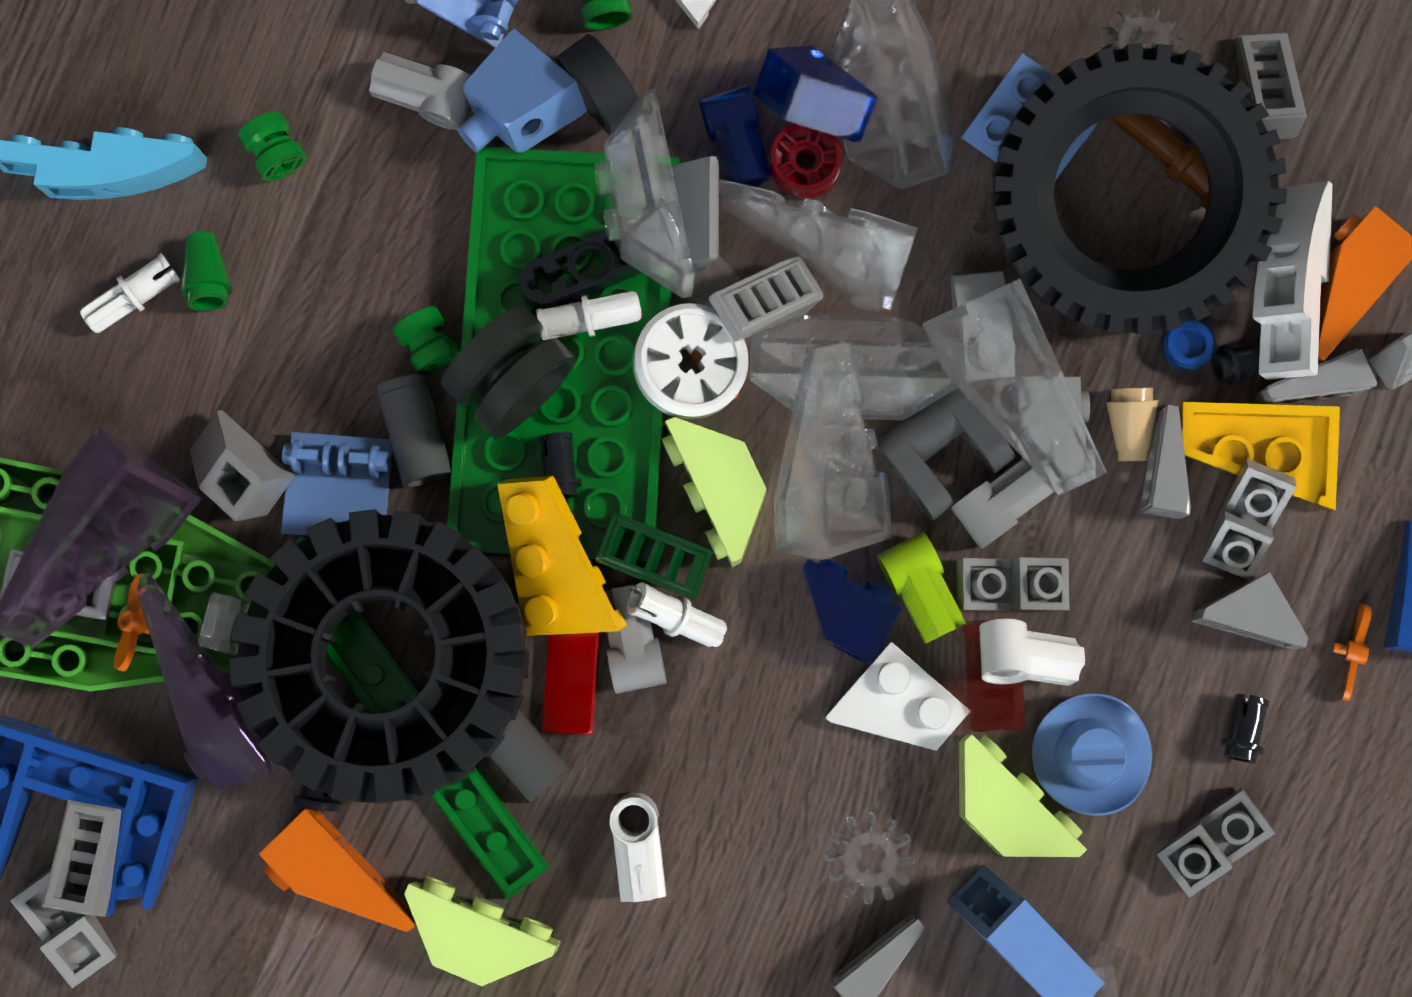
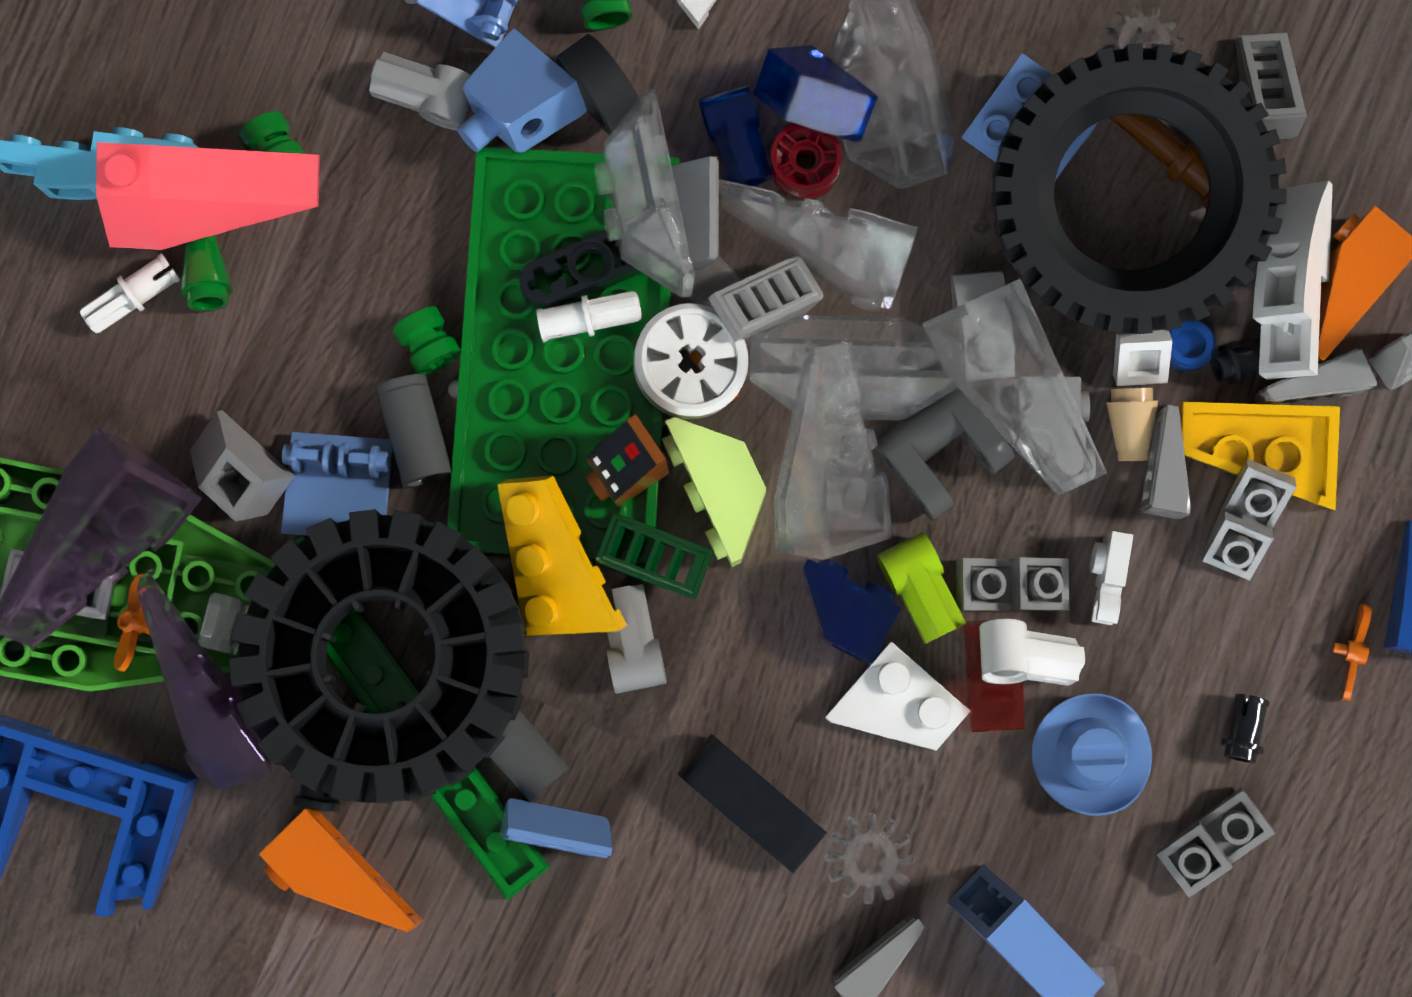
light grey slope [10,868,117,989] -> none
light grey slope [42,800,122,917] -> none
yellowish green slope [404,876,561,986] -> none
pearl dark grey wheel [441,304,576,439] -> none
black pin [539,432,582,500] -> none
red slope [541,632,601,735] -> none
white piece [610,792,667,902] -> none
white axle [627,582,727,647] -> none
light grey piece [950,451,1061,550] -> none
yellowish green slope [959,734,1087,857] -> none
light grey slope [1191,572,1308,650] -> none
none -> coral wedge [96,142,320,250]
none -> medium blue slope [499,798,612,858]
none -> slope [584,414,669,508]
none -> black beam [677,734,827,874]
none -> white plate [1090,531,1133,625]
none -> white plate [1113,330,1172,386]

